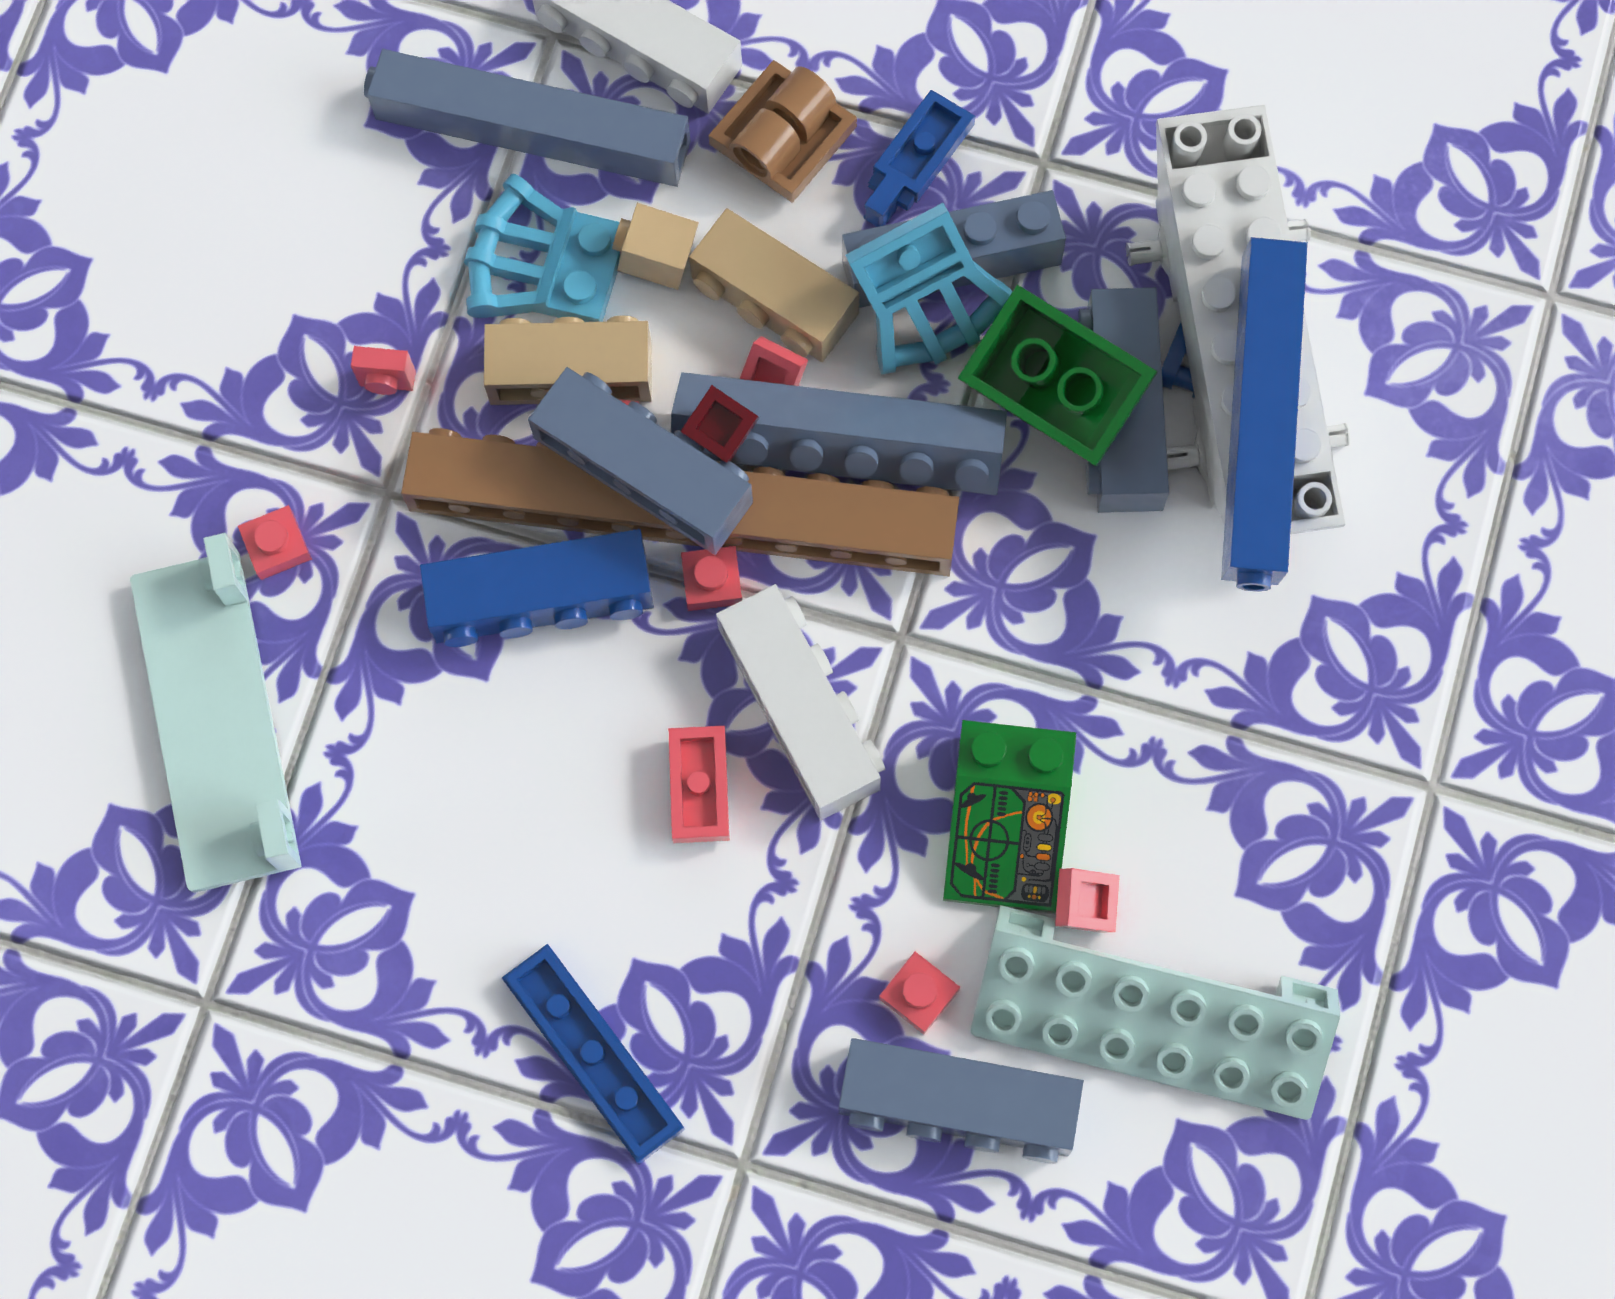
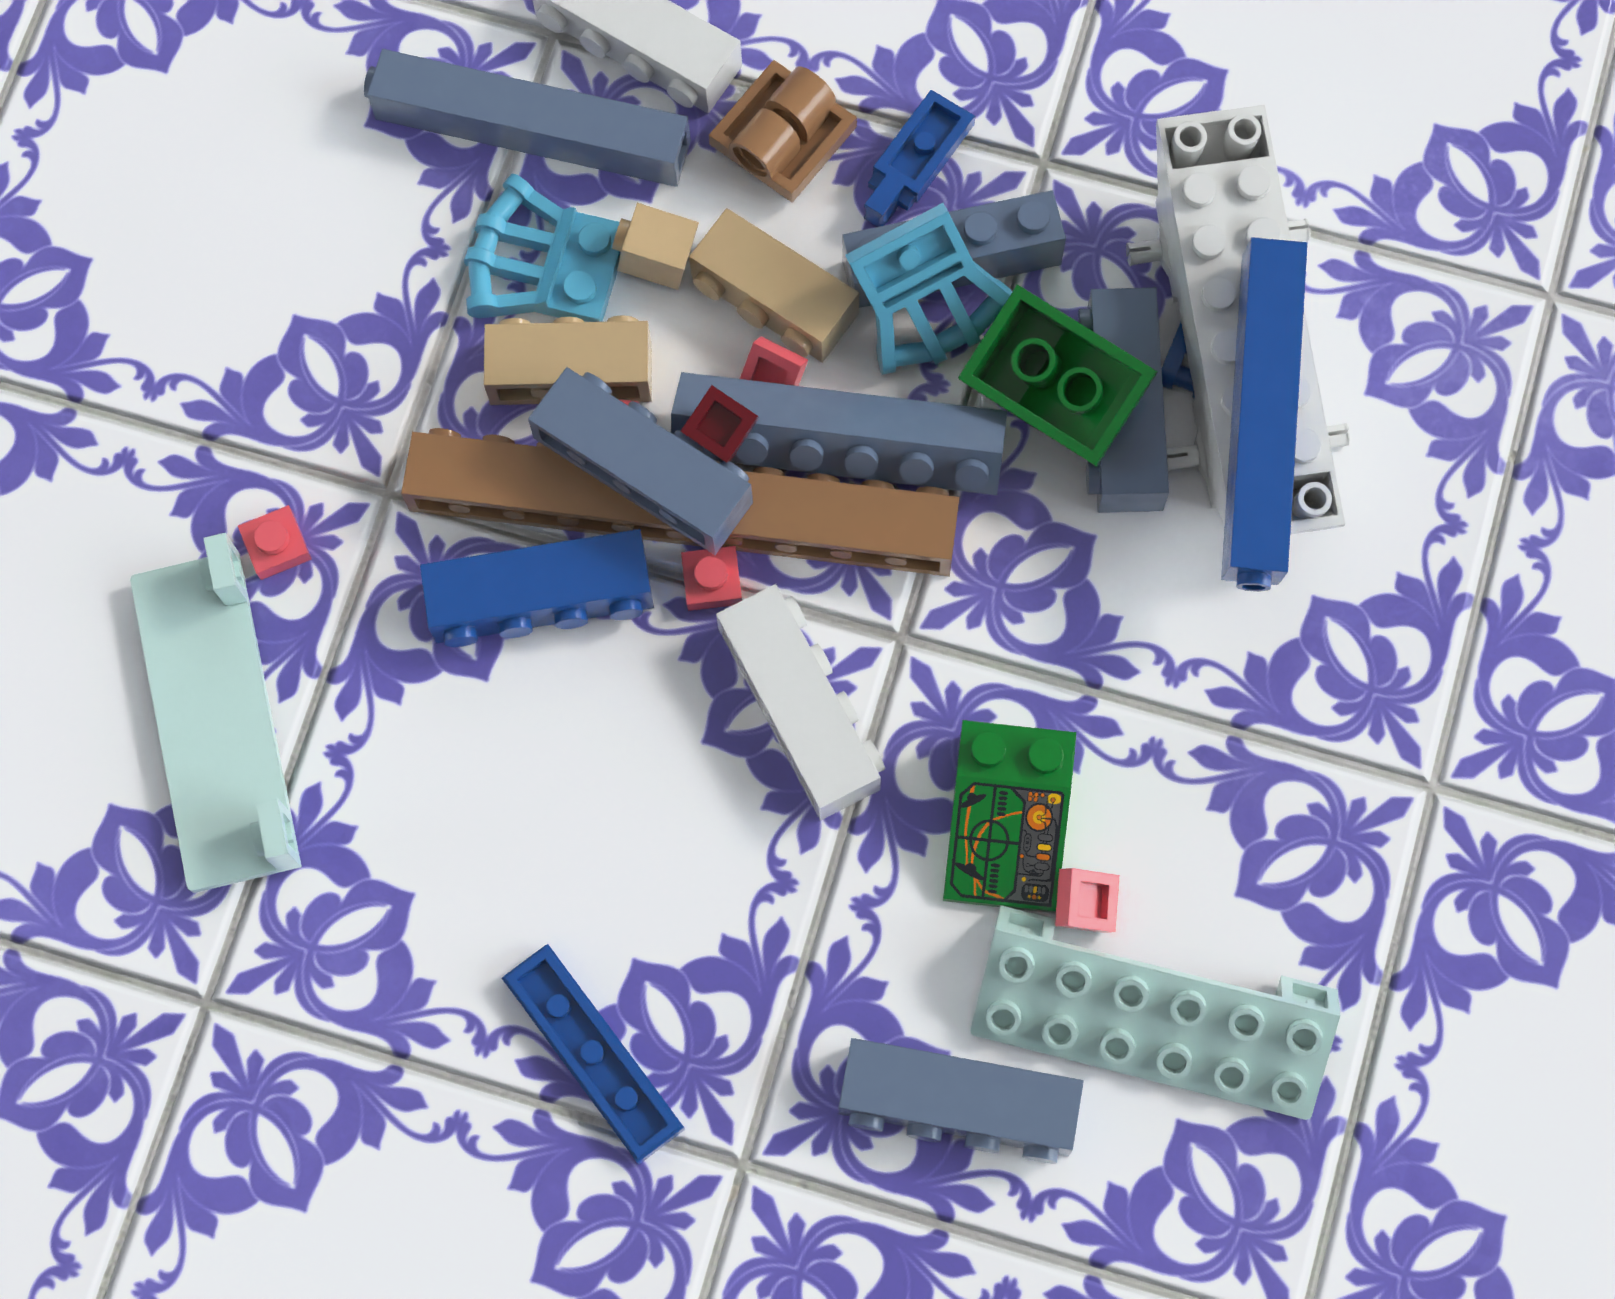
coral plate [351,346,416,395] -> none
coral plate [668,726,730,843] -> none
coral plate [879,951,960,1035] -> none

